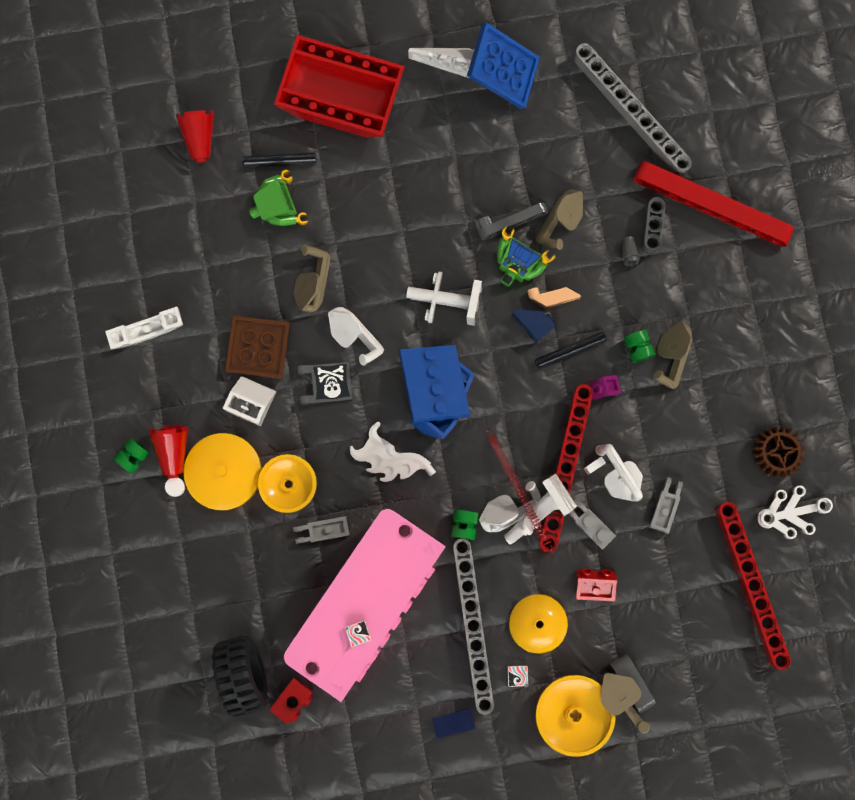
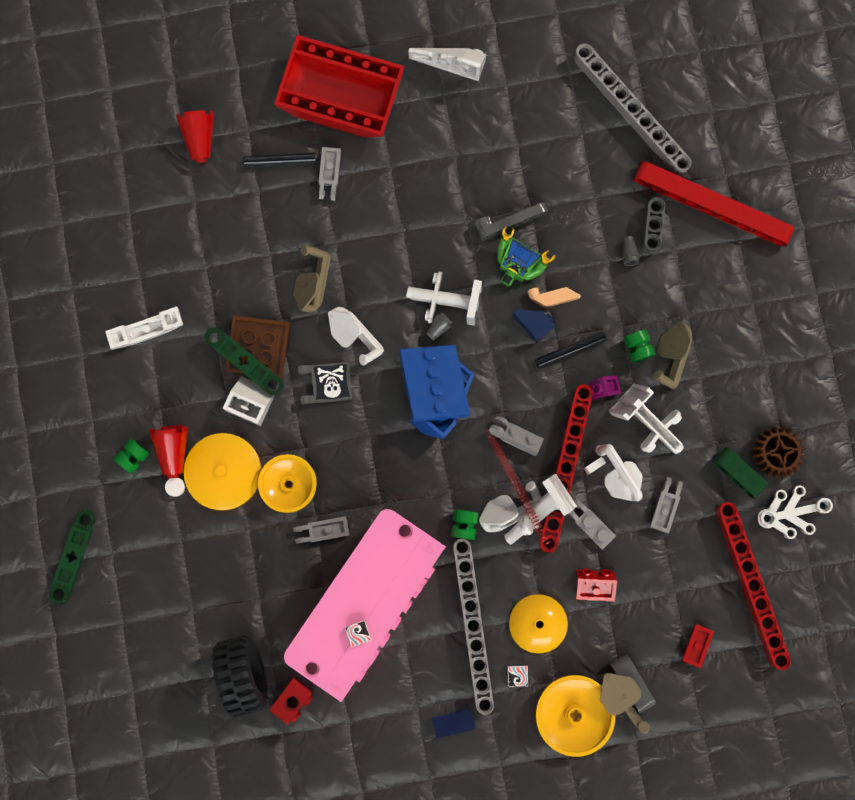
bright green torso [249,170,308,226] -> none
white piece [350,422,436,482] -> none
blue plate [467,22,540,109] -> none
dark tan piece [536,190,583,250] -> none
none -> dark green piece [49,510,96,604]
none -> dark green piece [205,327,284,395]
none -> light grey hinge [319,147,341,201]
none -> dark grey cone [426,312,453,340]
none -> light grey hinge [489,416,544,456]
none -> white piece [608,383,684,454]
none -> red plate [681,624,714,668]
none -> dark green beam [713,447,768,499]

